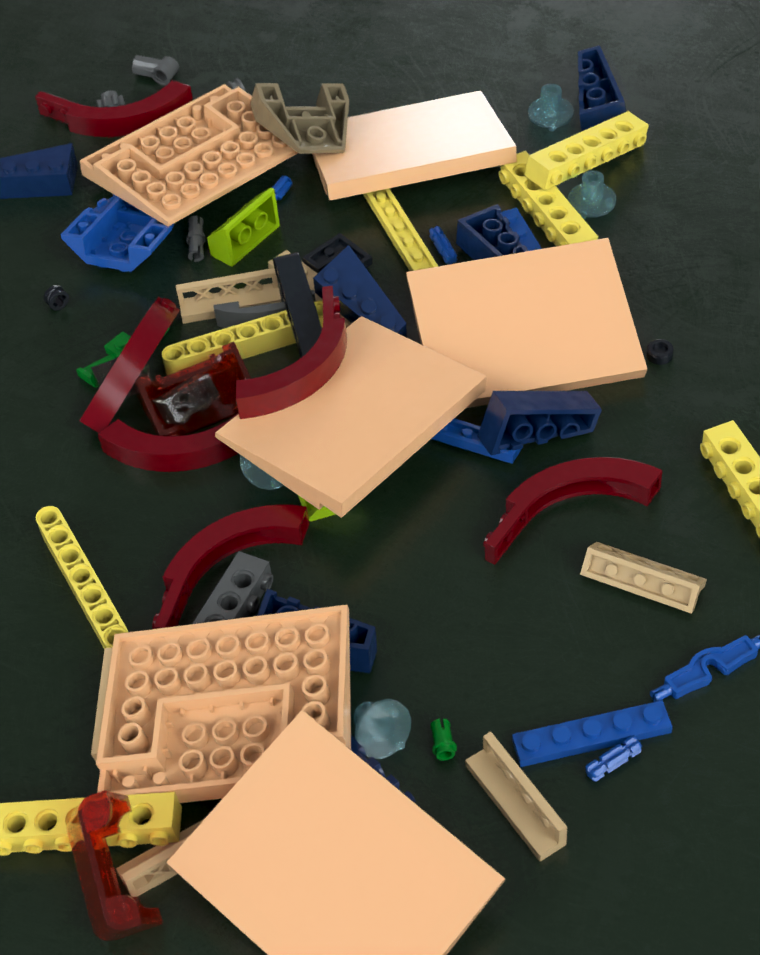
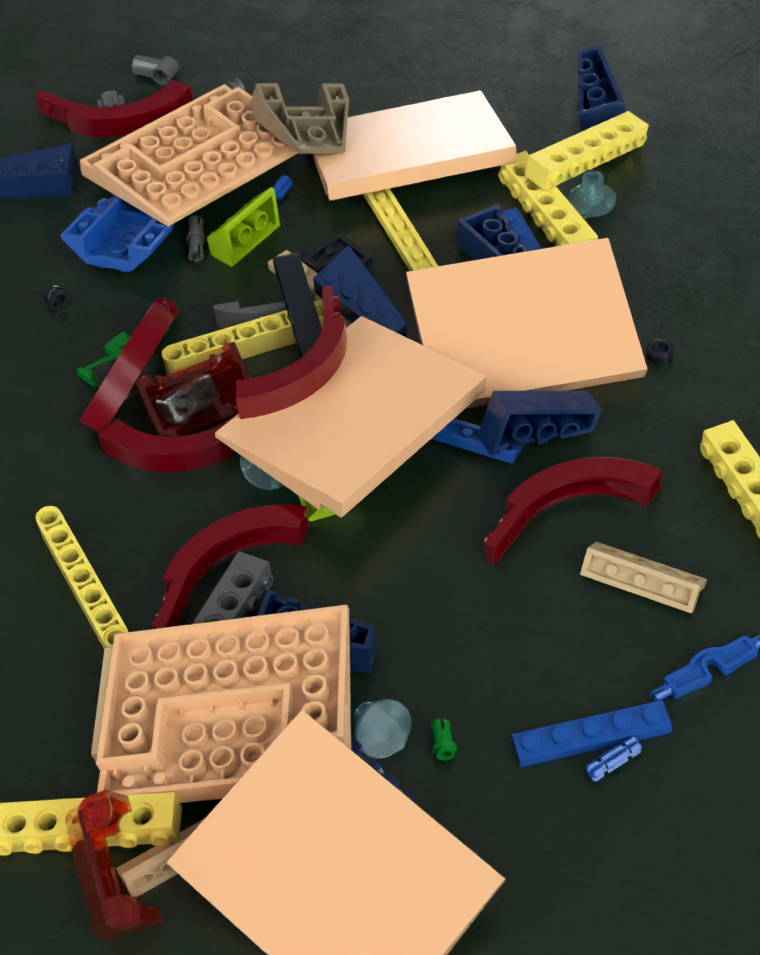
tan fence [176,268,281,324] -> none
blue axle [429,226,457,265] -> none
tan fence [465,732,567,862] -> none
clear light blue piece [528,84,574,132] -> none

